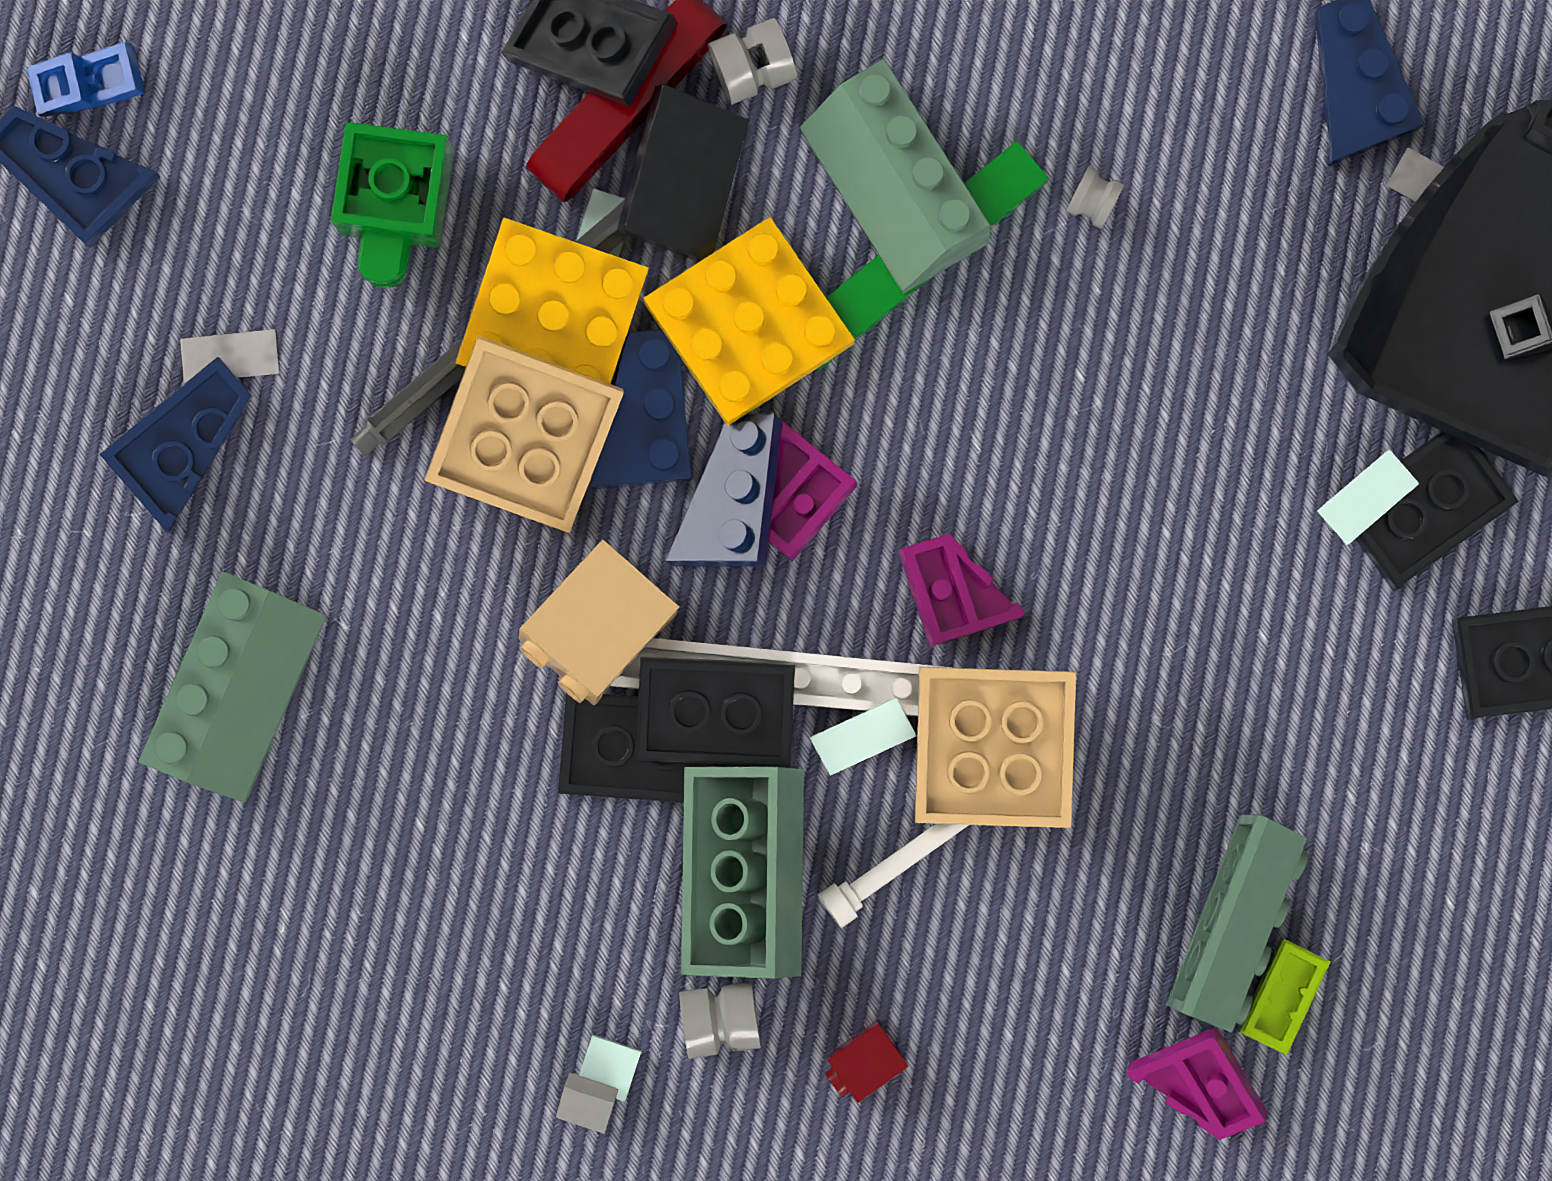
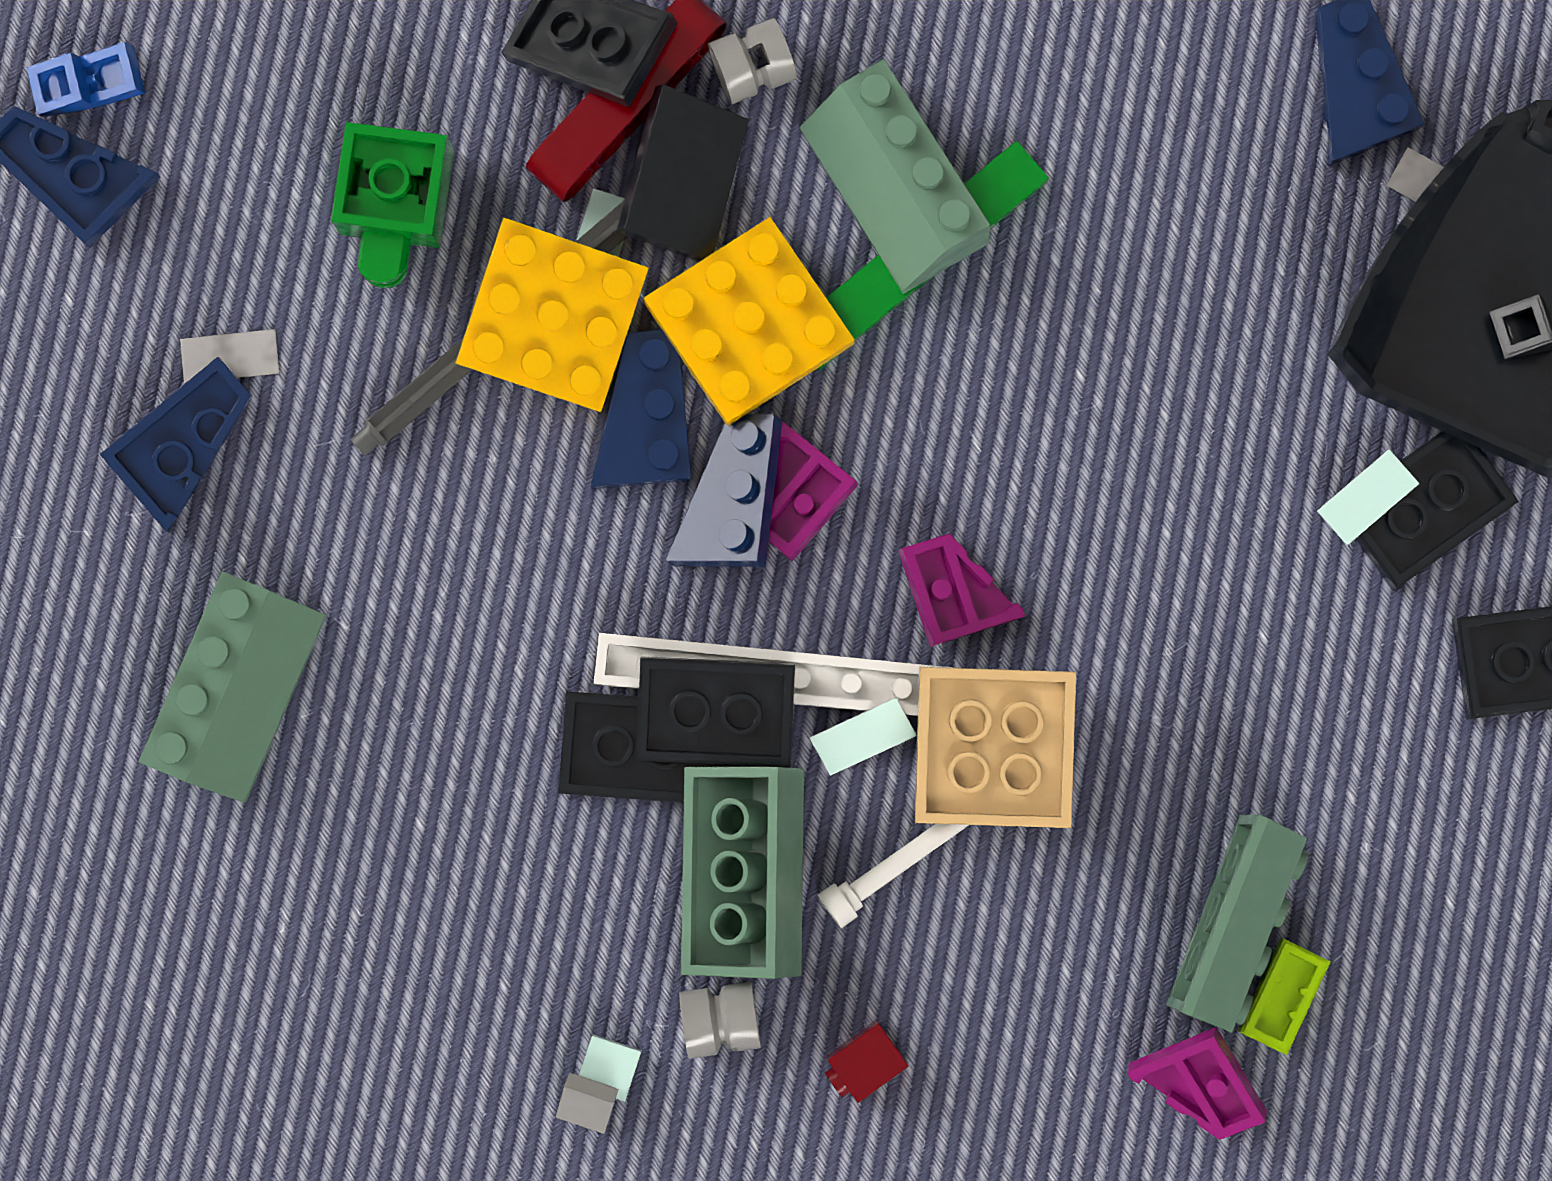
tan plate [425,335,624,533] -> none
tan panel [518,539,679,706] -> none
light grey wheel [1066,166,1125,230] -> none

